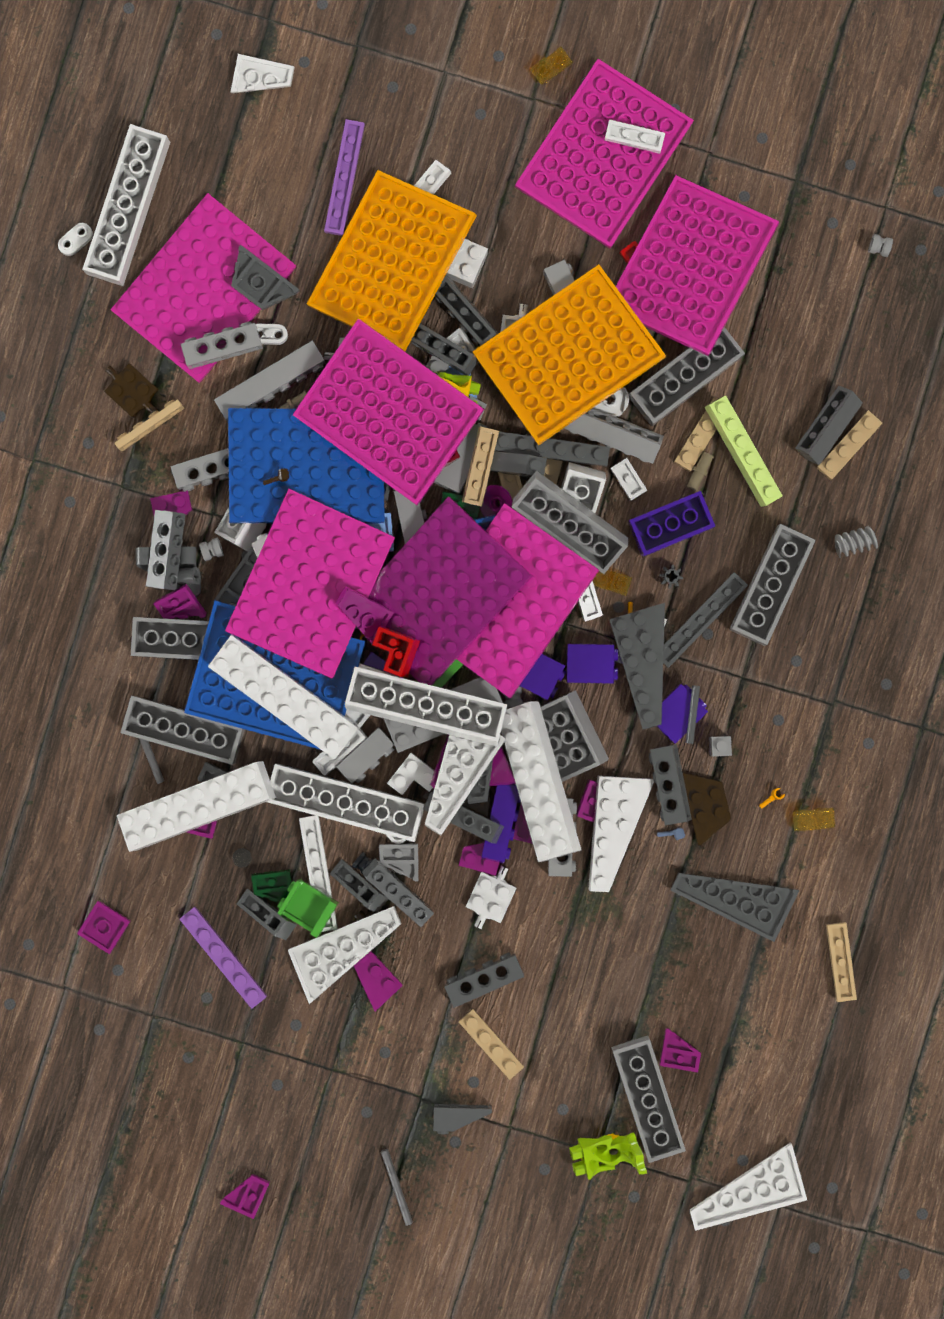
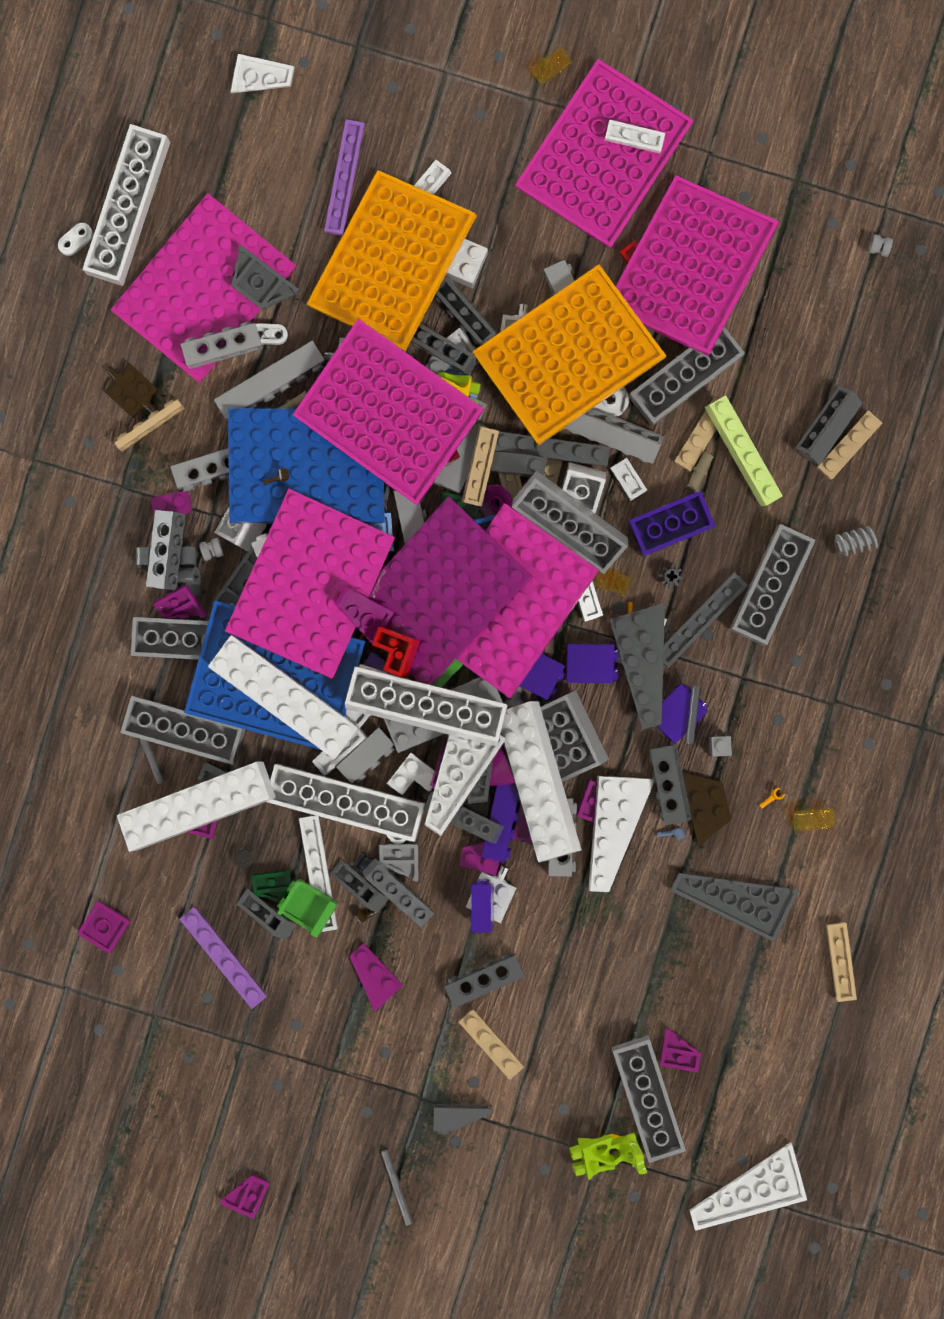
white wing [288,906,401,1004] -> none
none -> dark purple brick [471,879,494,932]

